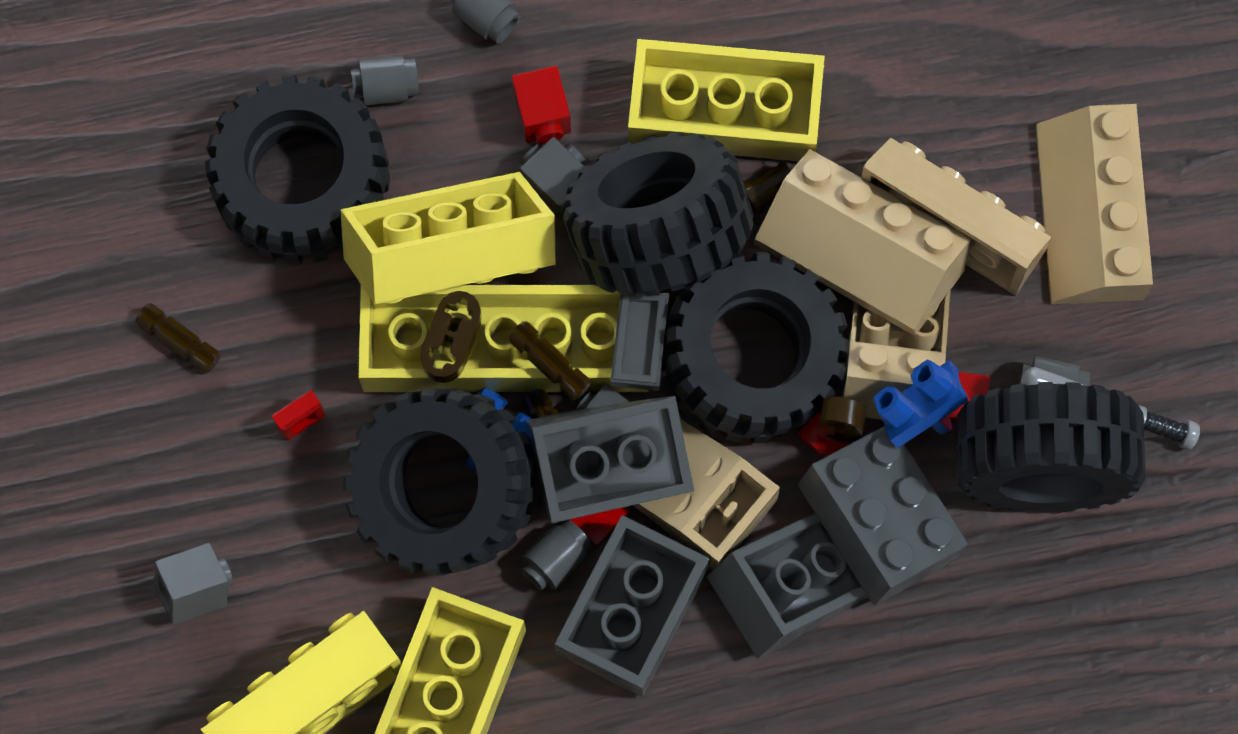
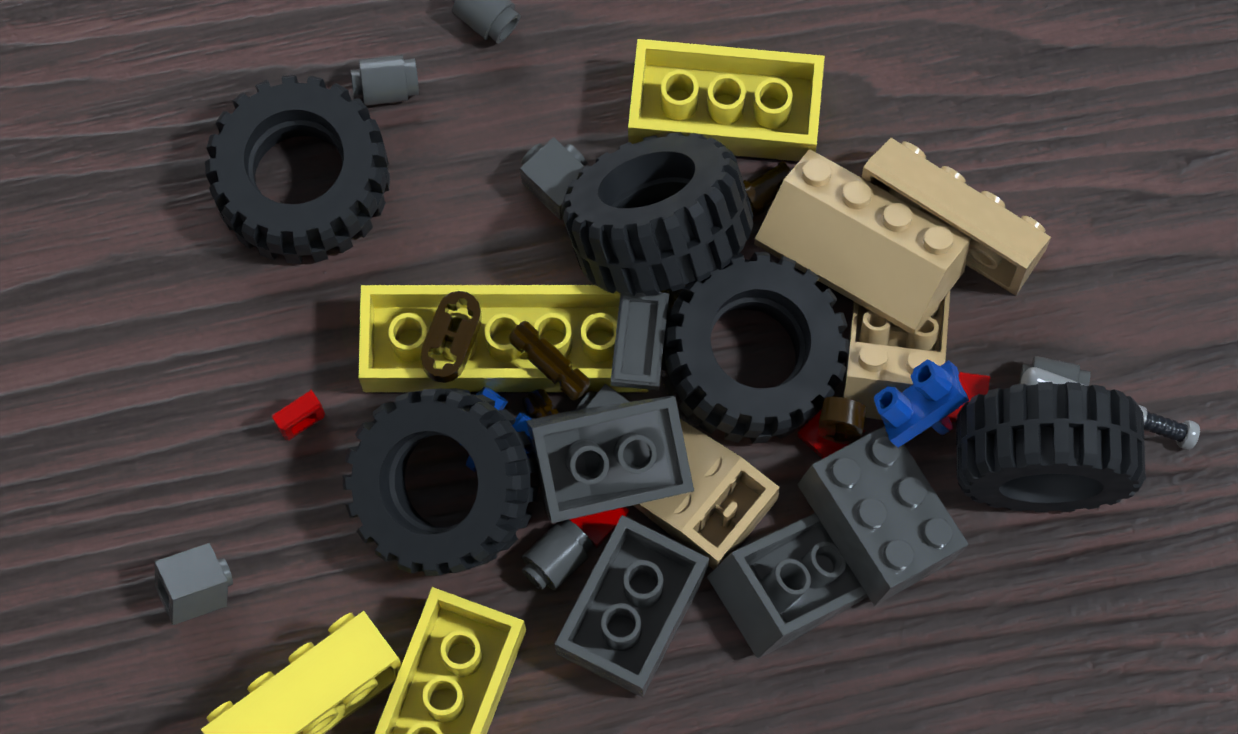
dark brown axle [135,303,220,373] -> none
light yellow brick [341,172,556,304] -> none
red brick [512,65,571,144] -> none
tan slope [1036,104,1153,305] -> none

